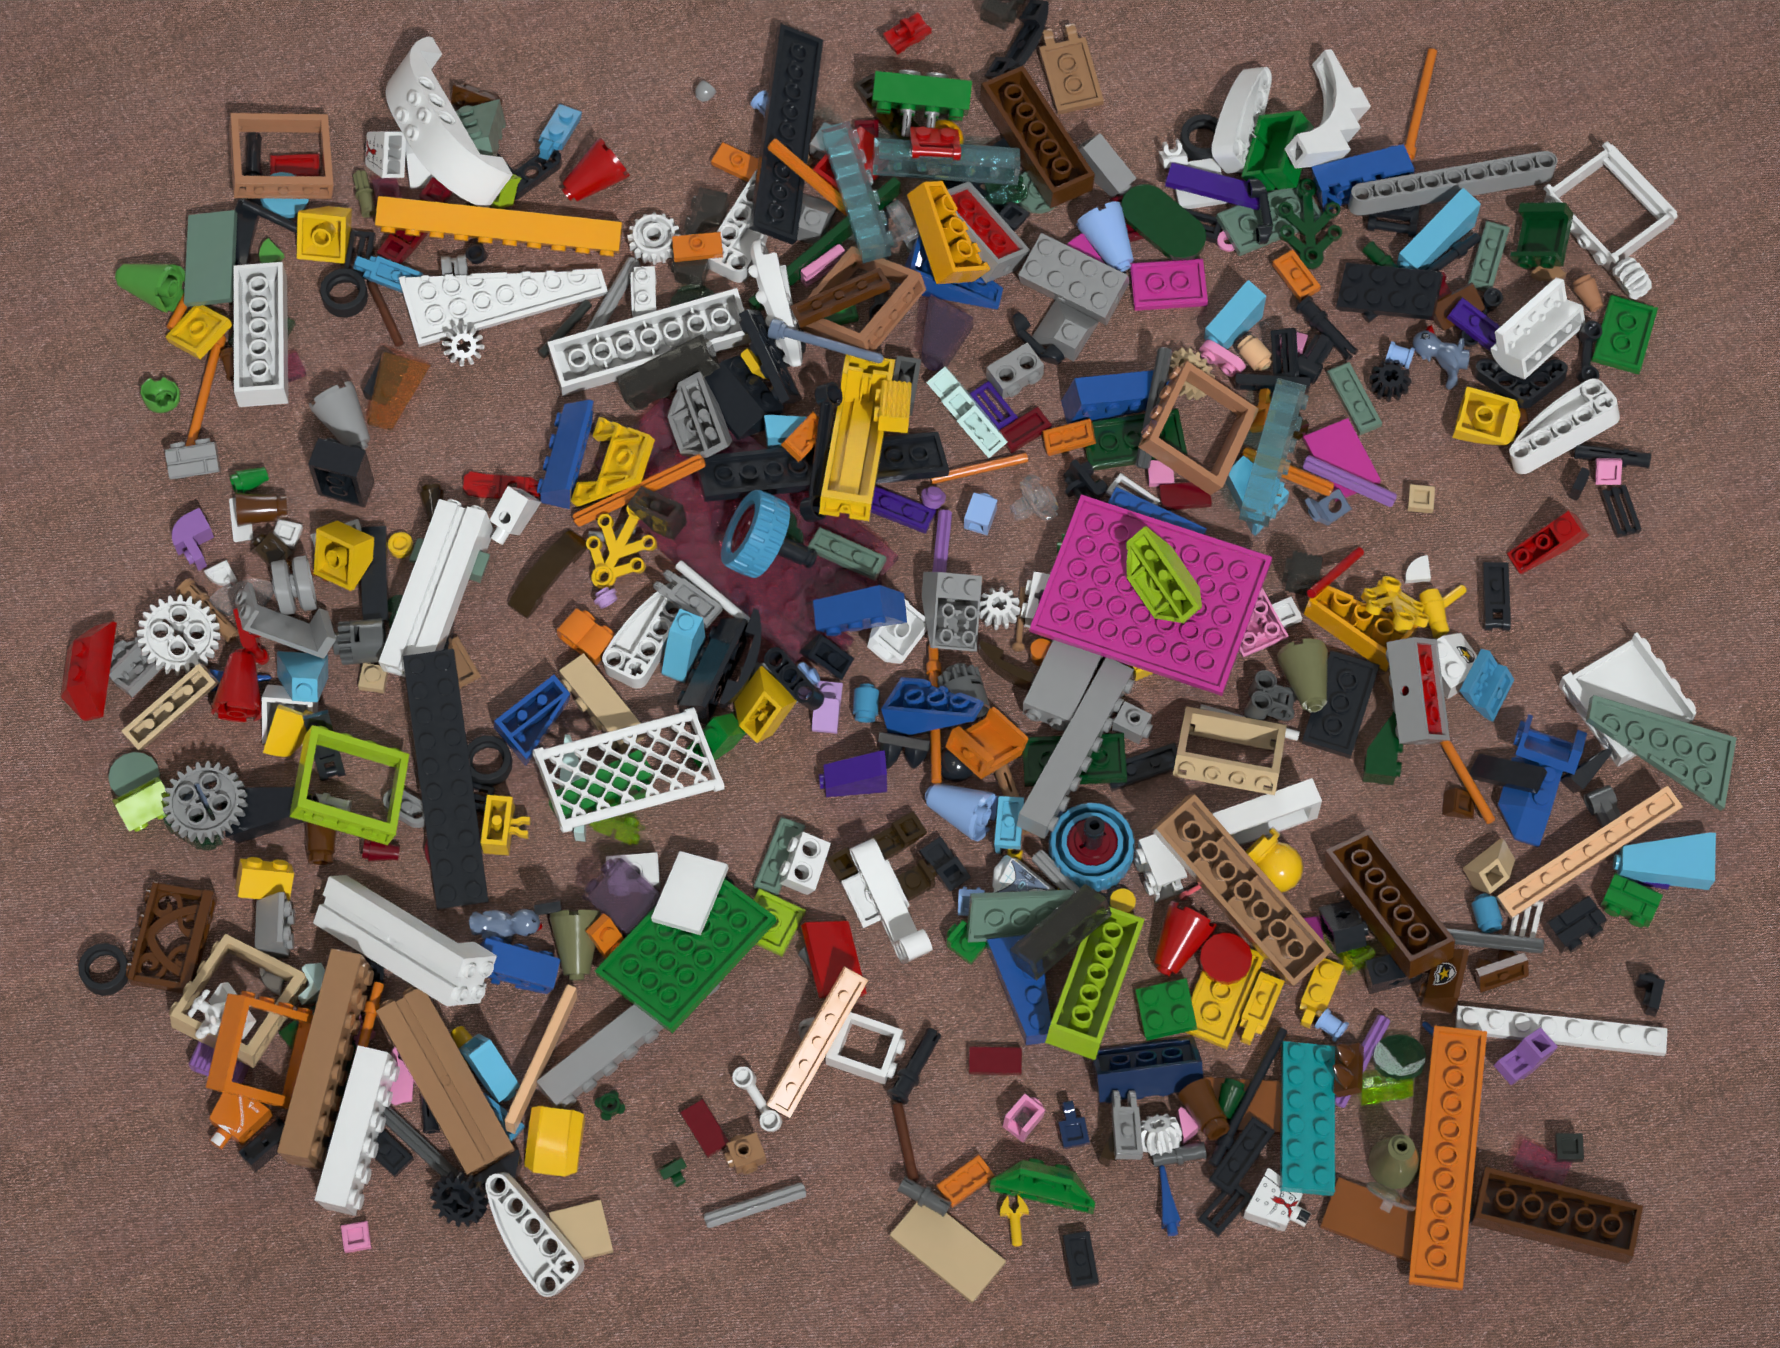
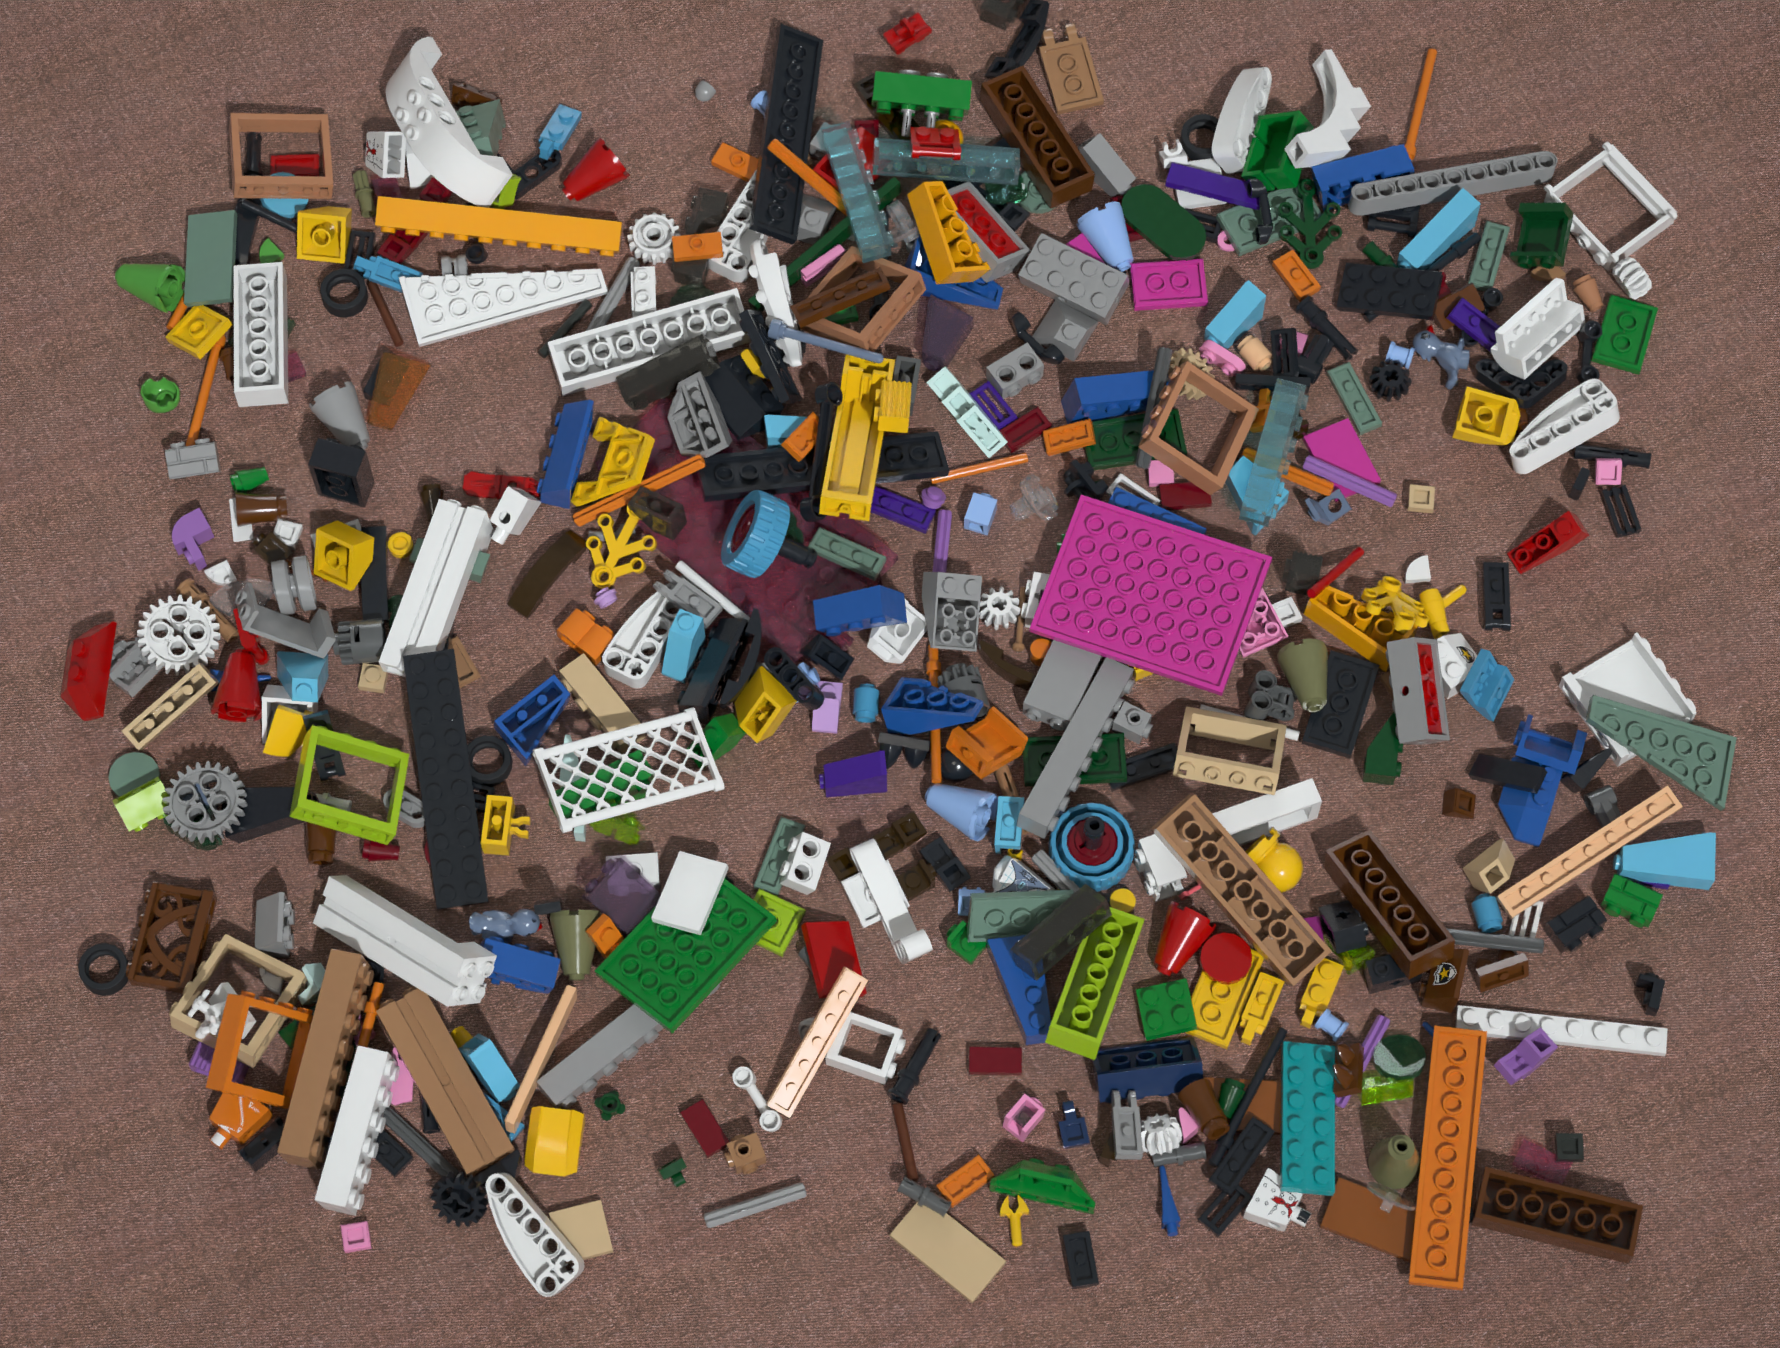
yellow brick [235,857,294,901] -> none
white gear [442,324,484,366] -> none
lime wedge [1126,526,1202,623] -> none
orange bar [1440,740,1495,824] -> none

